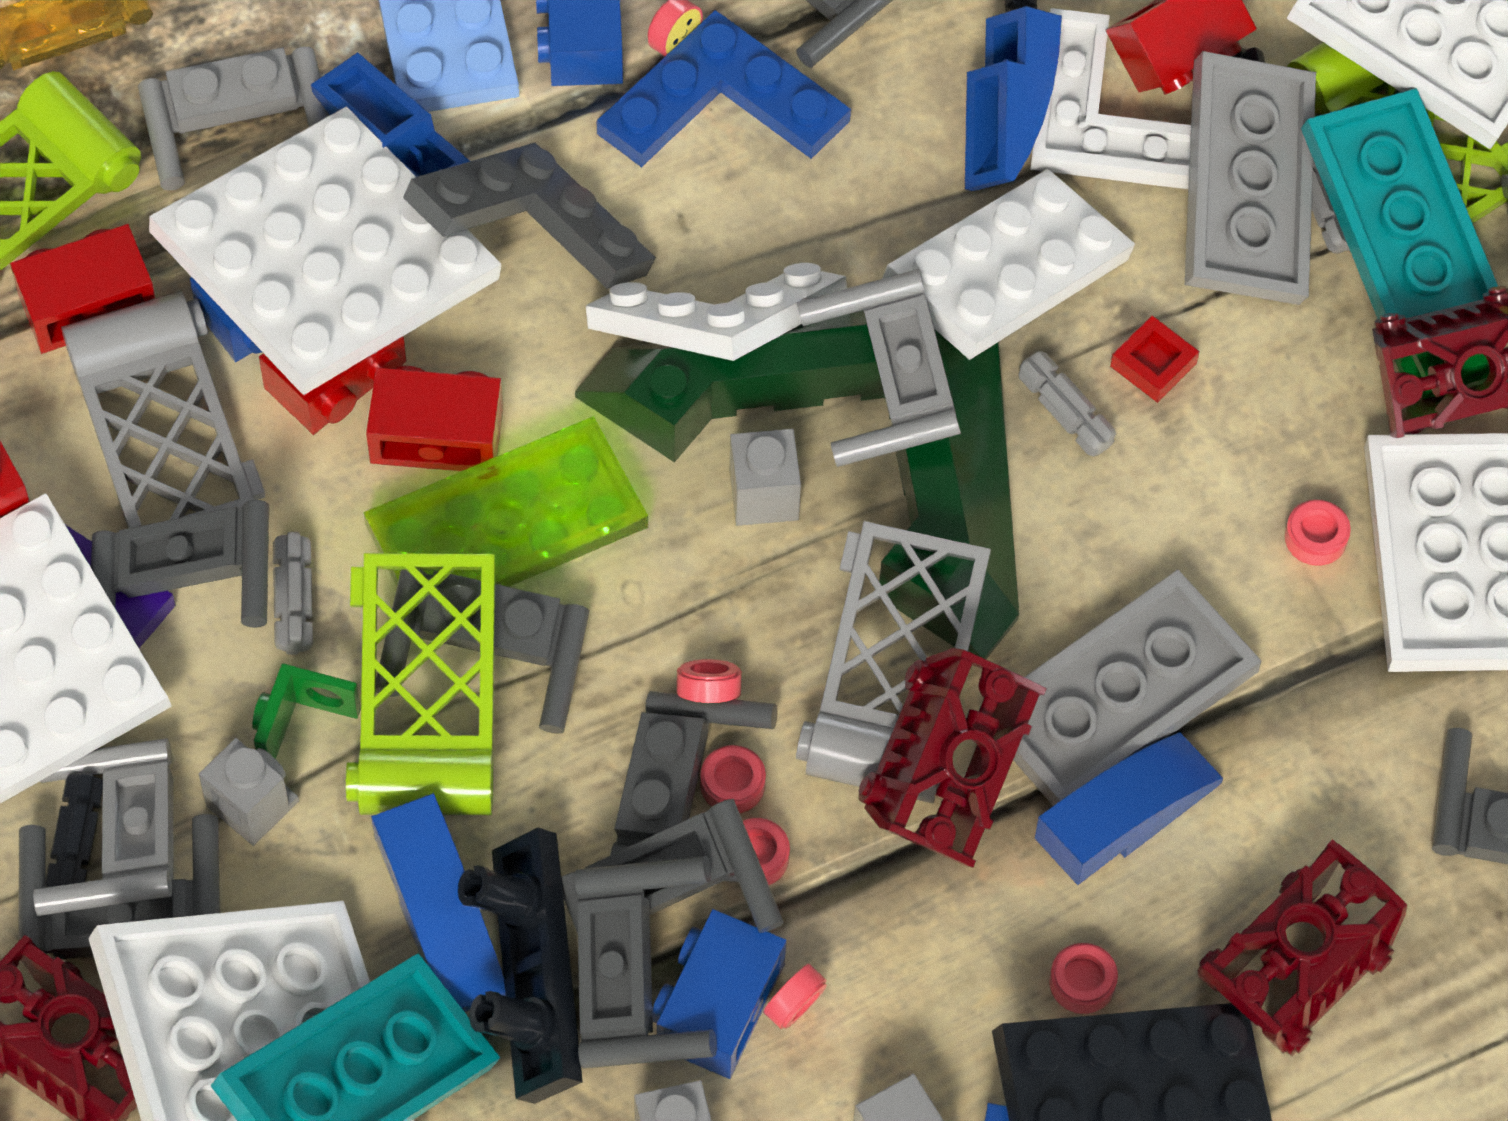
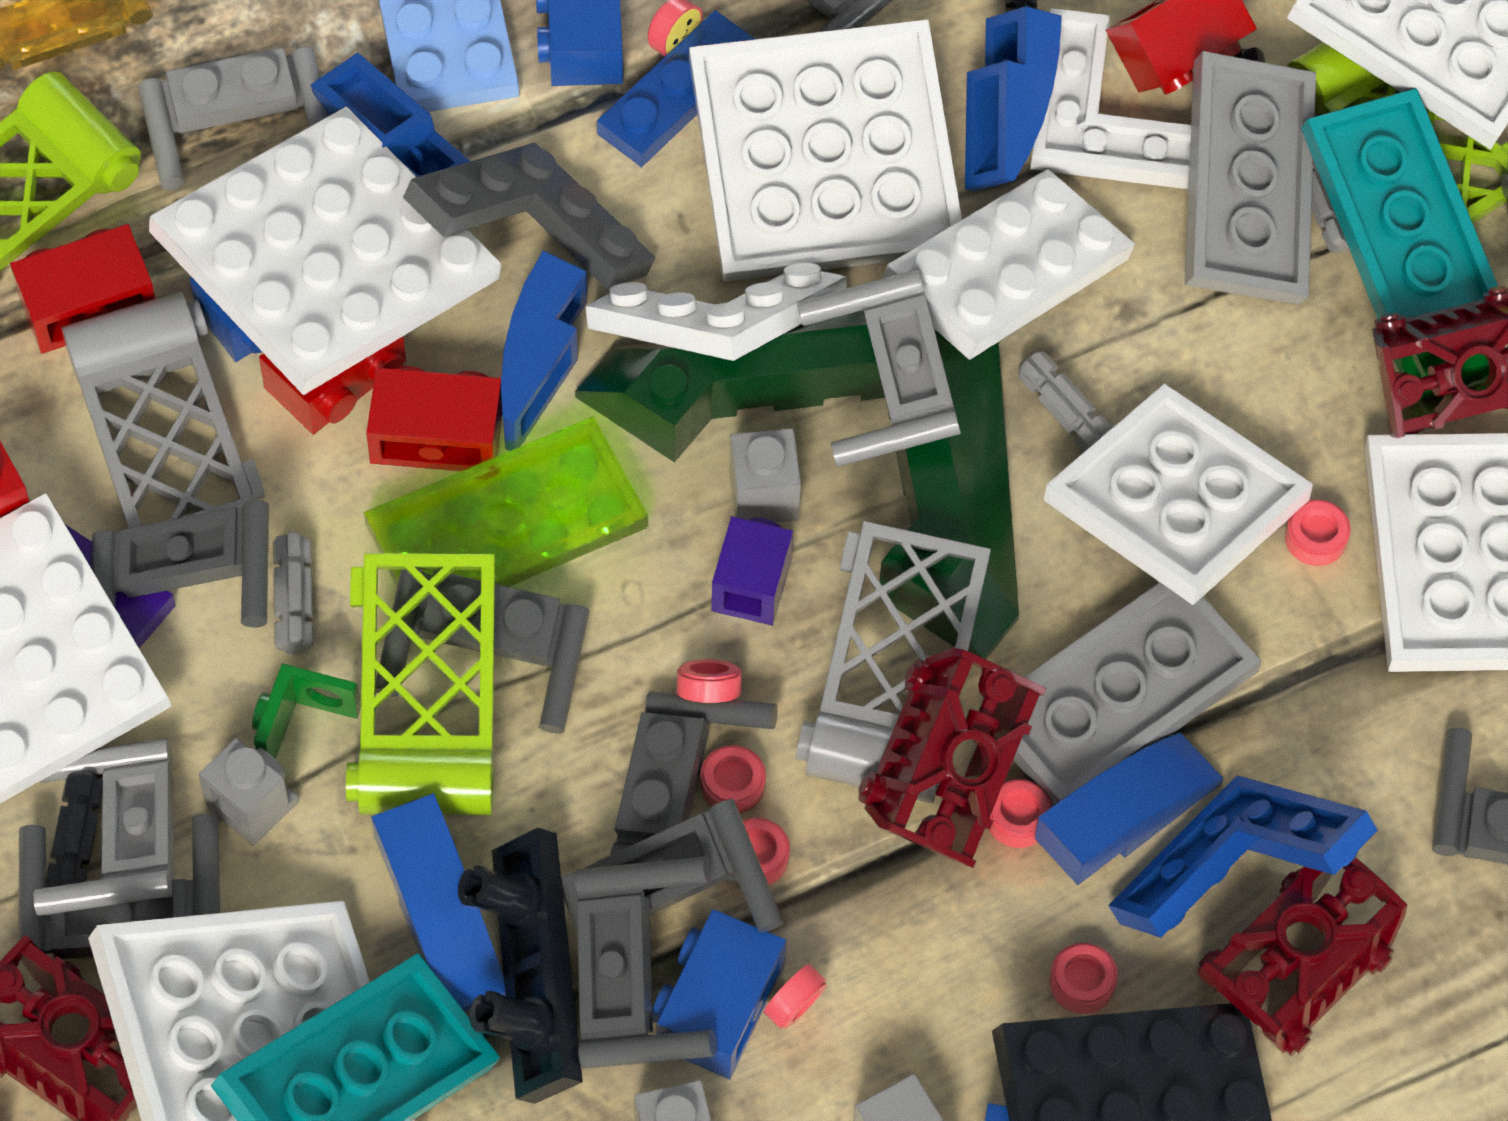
red tile [1110,315,1200,403] -> none
none -> blue slope [501,251,587,454]
none -> white plate [689,20,962,282]
none -> dark purple brick [711,516,793,626]
none -> coral tile [989,779,1053,848]
none -> white plate [1044,383,1313,605]
none -> blue plate [1108,775,1378,938]

